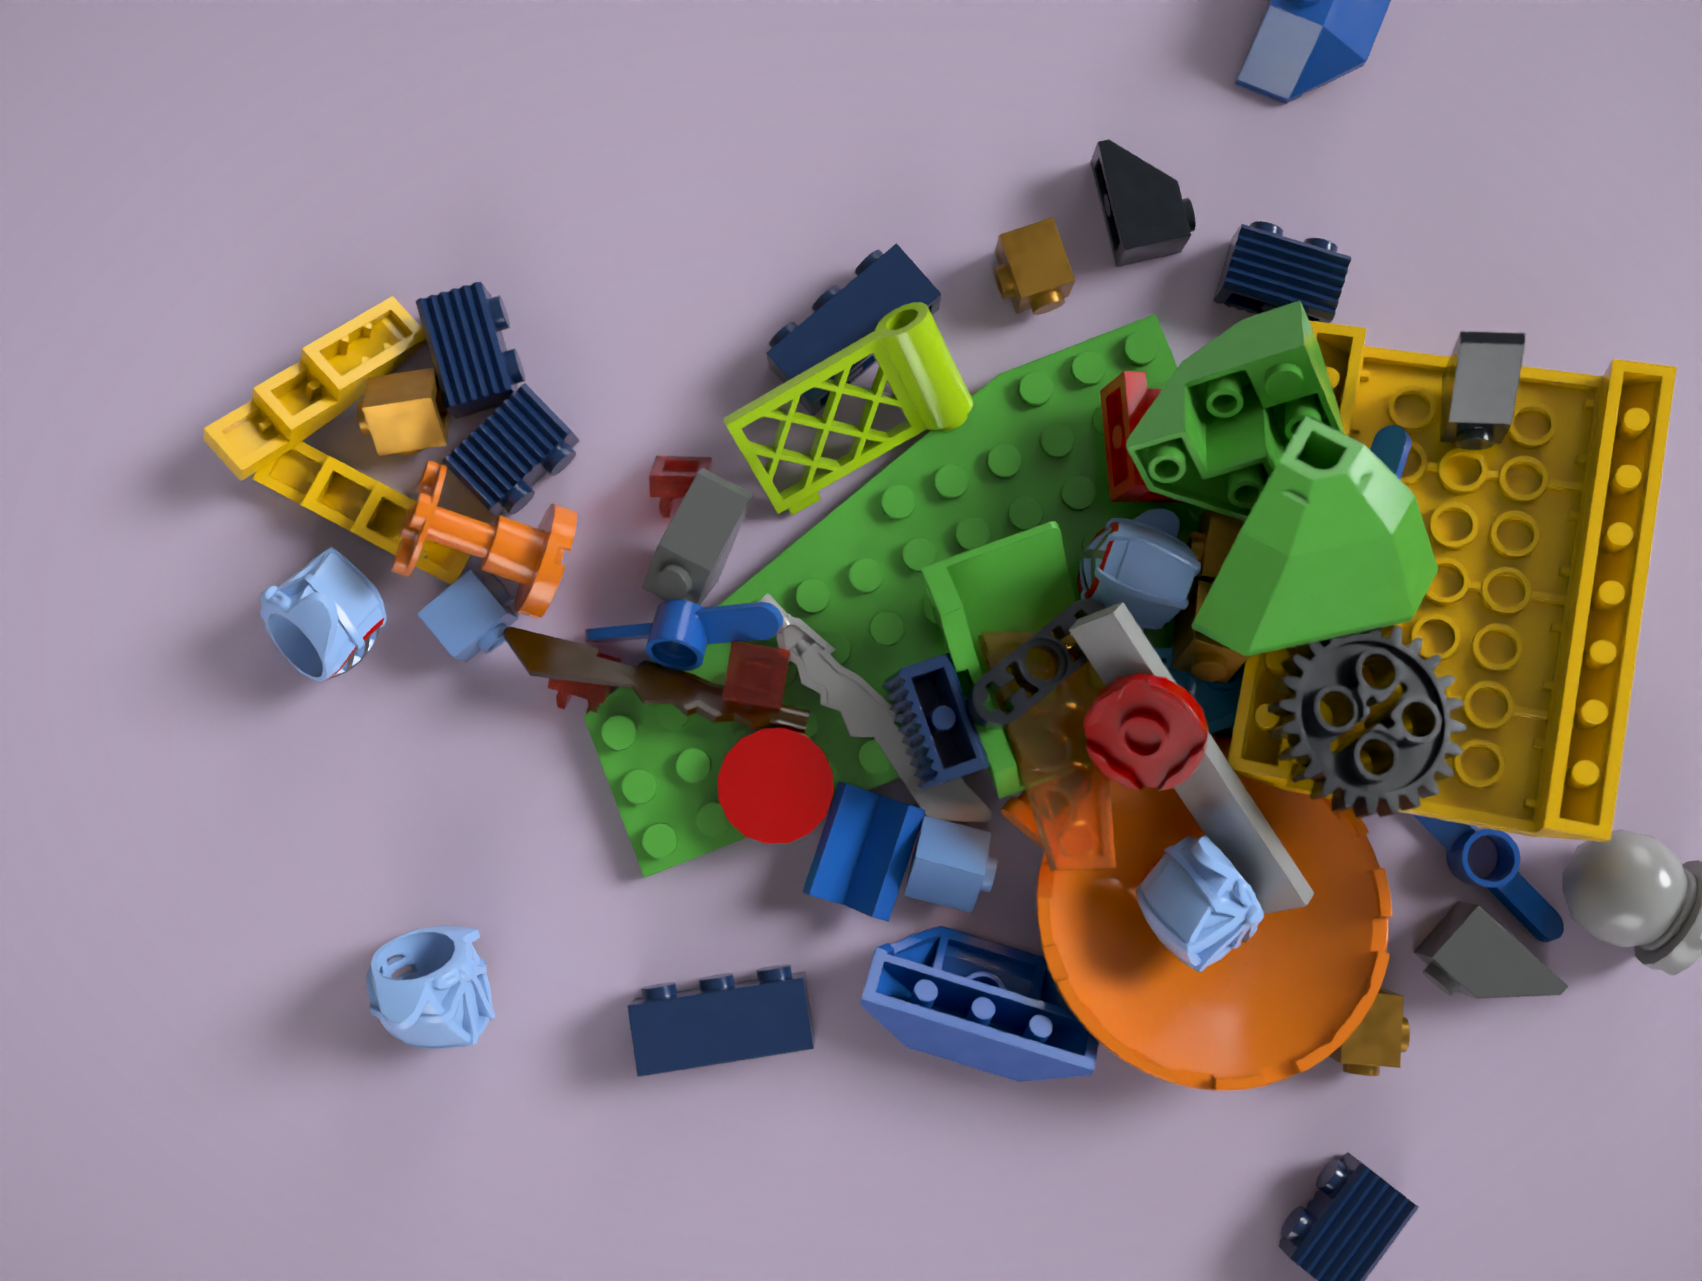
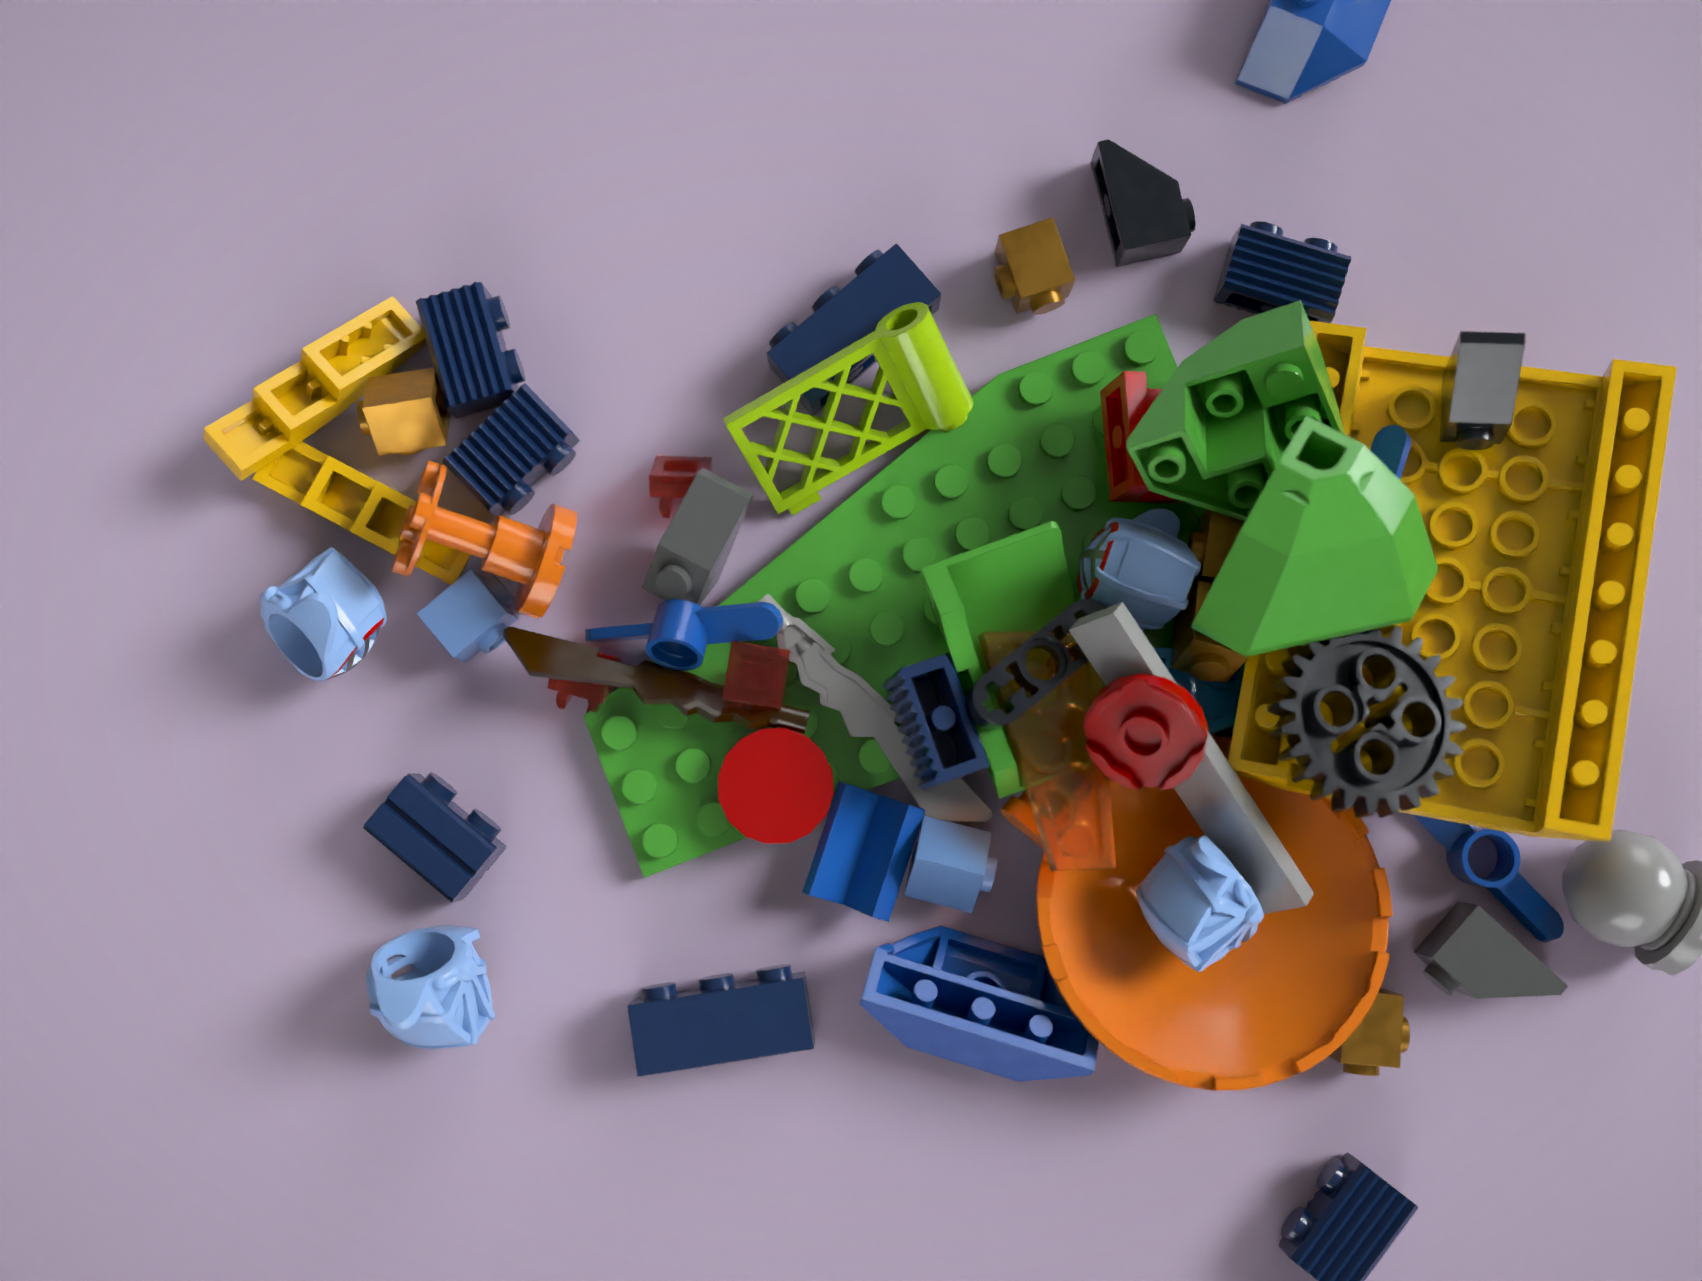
none -> dark blue brick [363,772,507,903]

